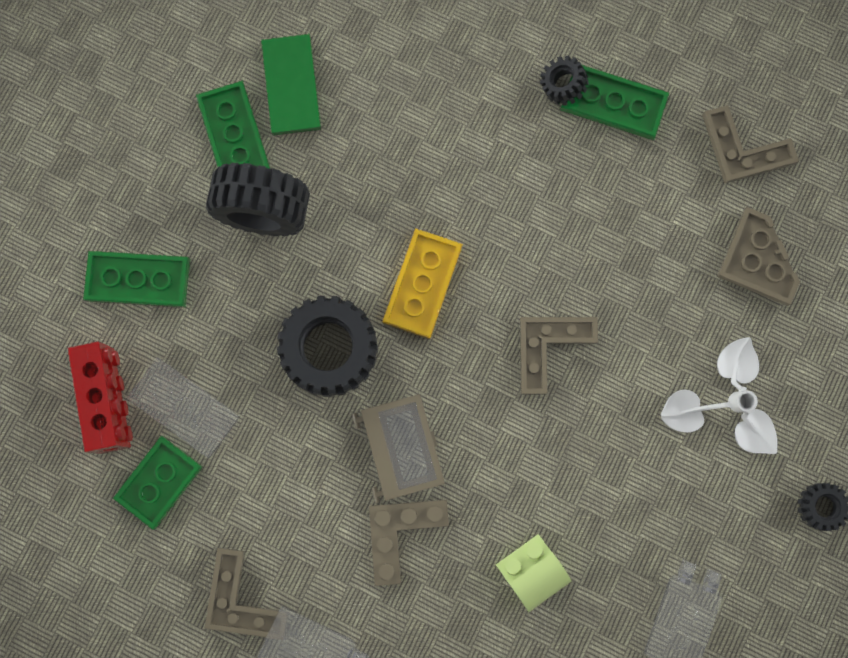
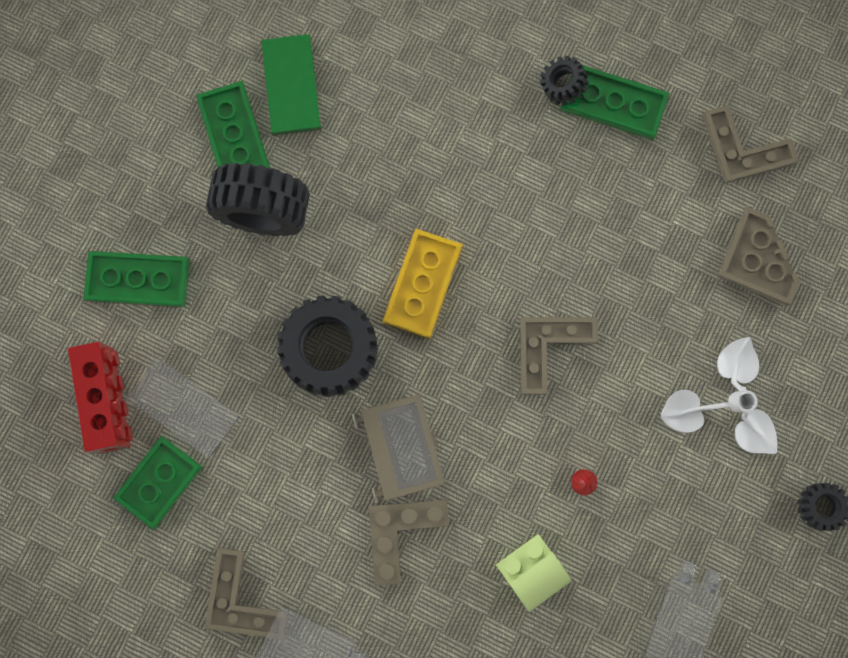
none -> red plate [571,469,598,495]

